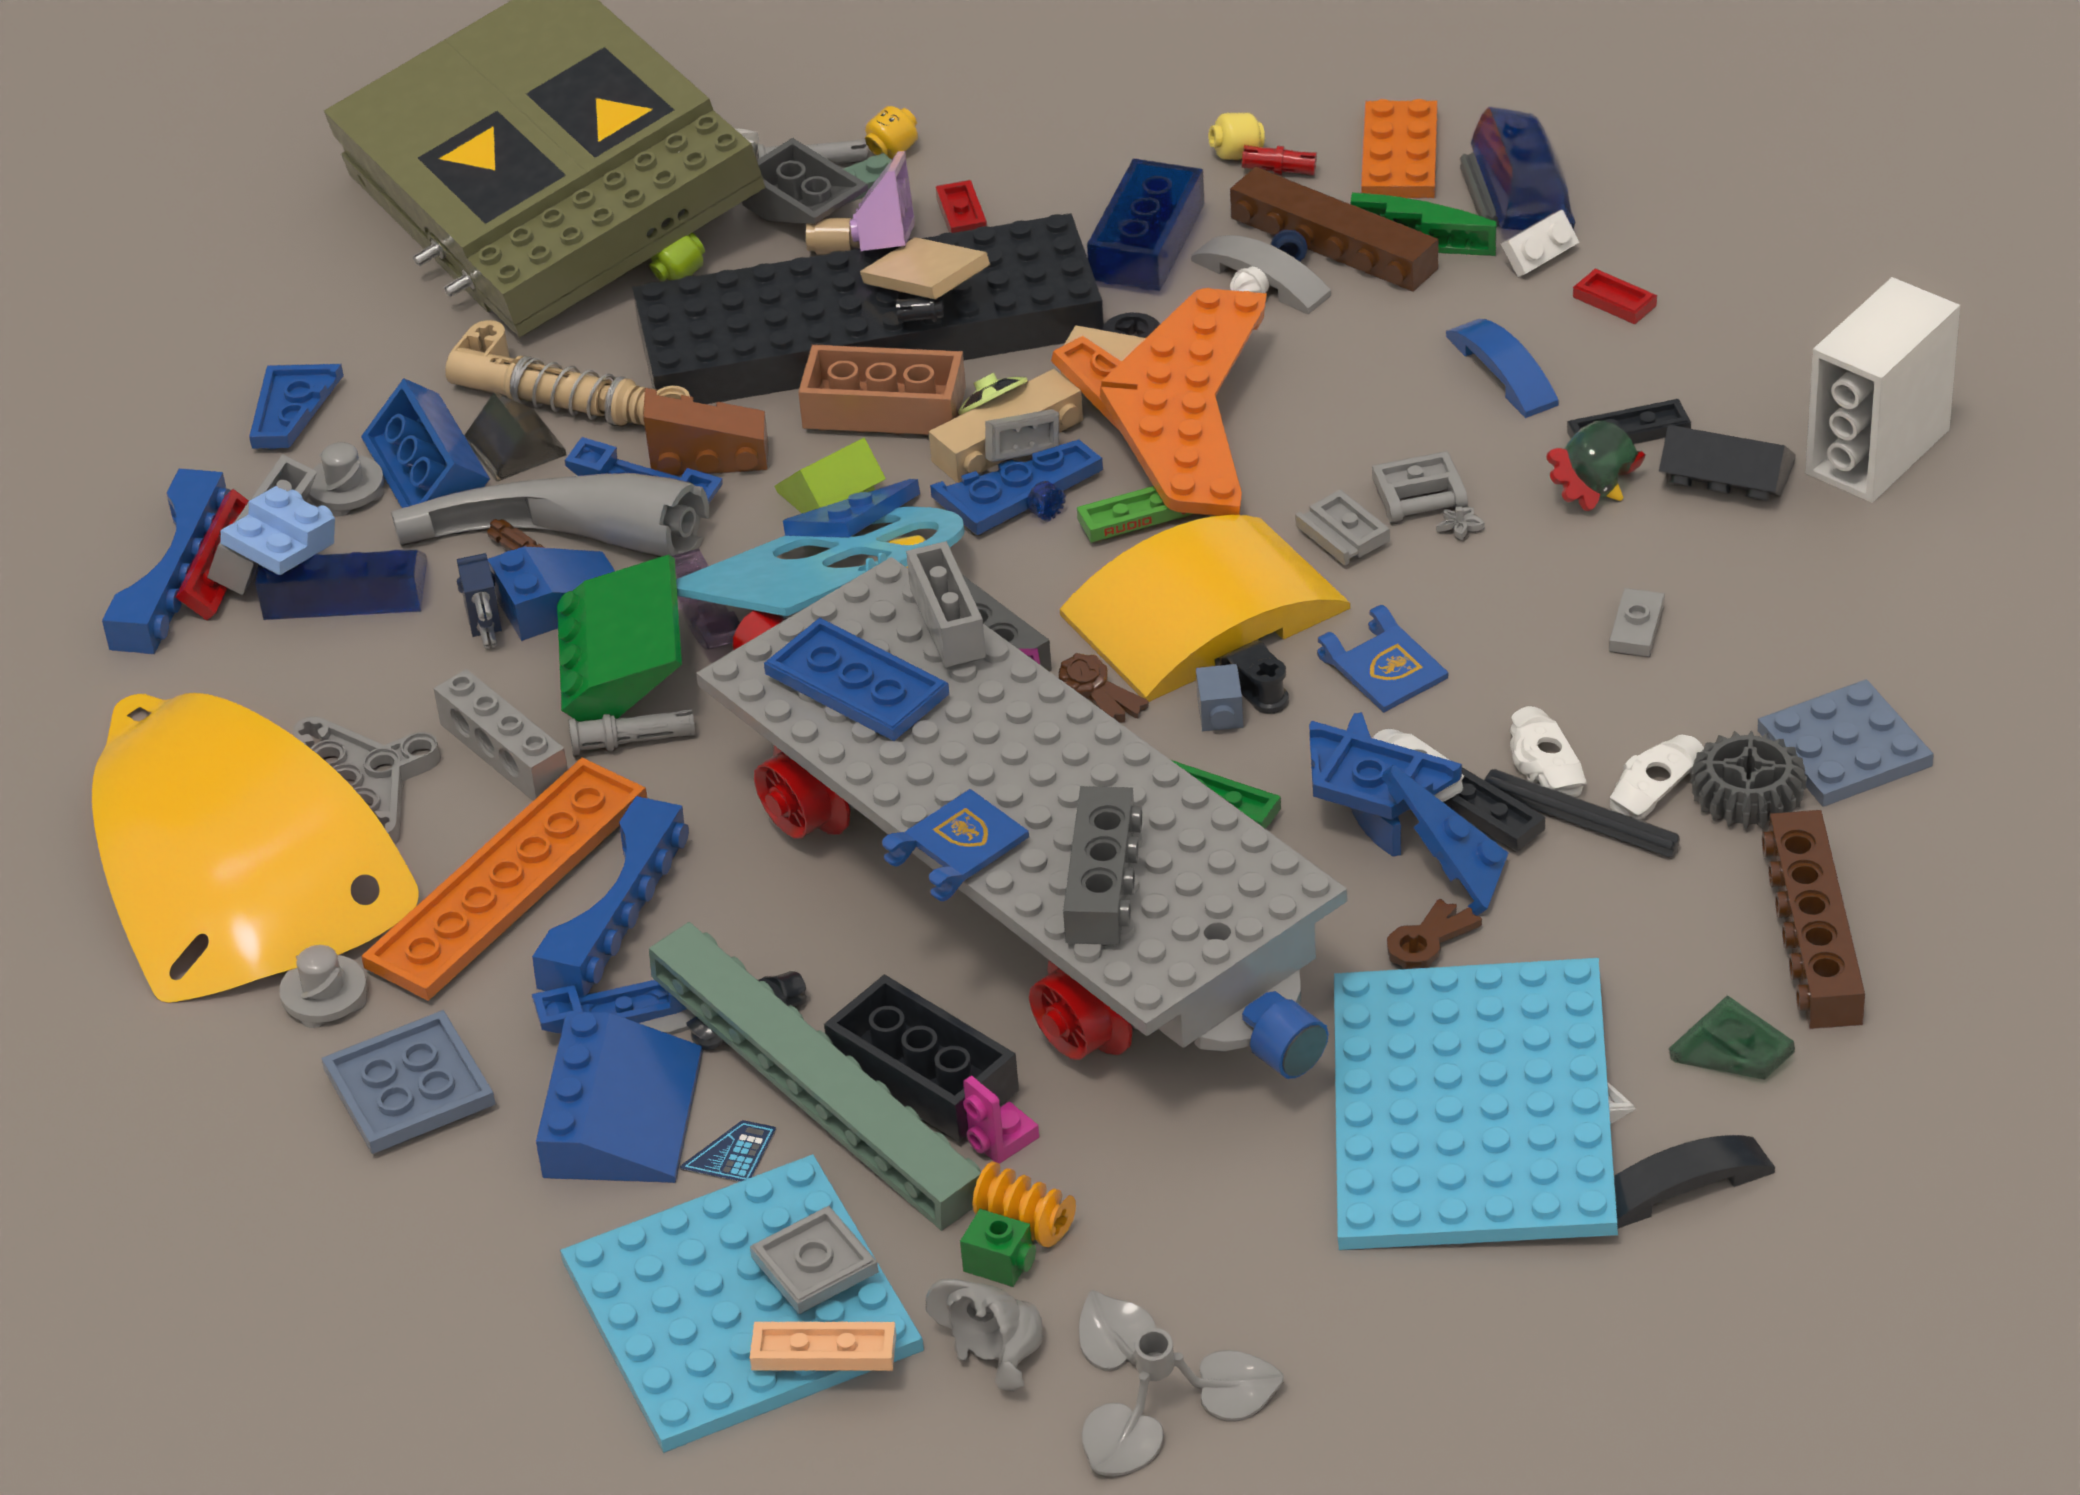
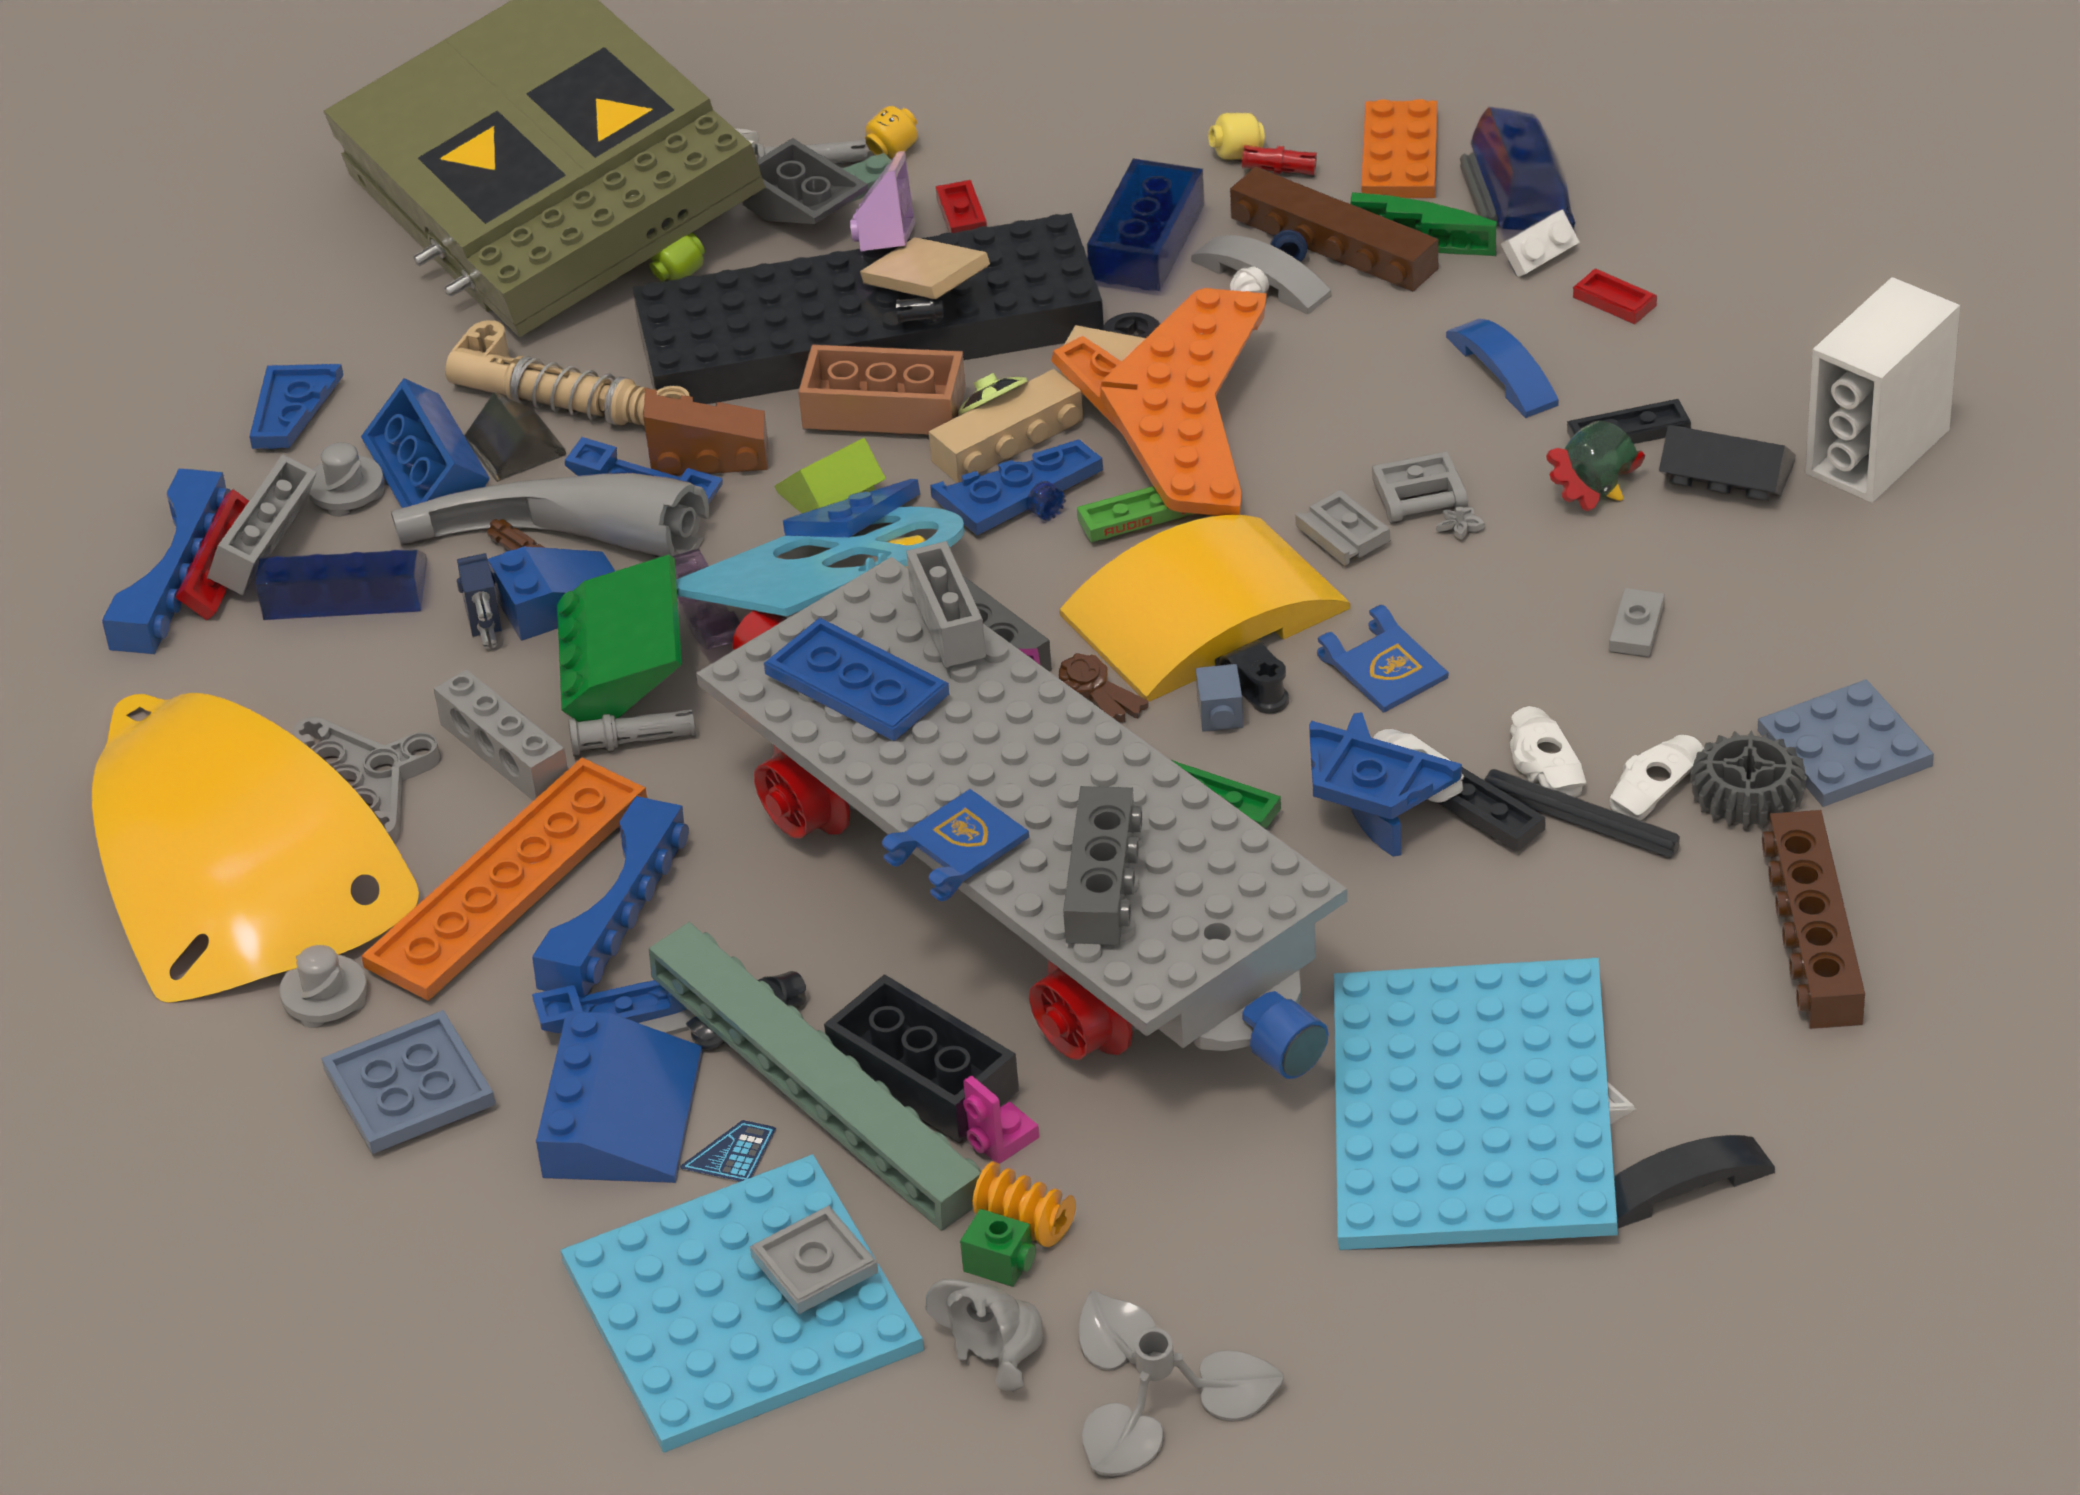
light blue plate [221,486,335,575] -> none
light nougat plate [750,1322,896,1371] -> none
tan brick [806,218,860,255] -> none
light grey plate [985,409,1059,462] -> none
blue wing [1381,764,1508,916] -> none
reddish brown piece [1387,899,1482,969] -> none
clear green wing [1668,995,1795,1080] -> none

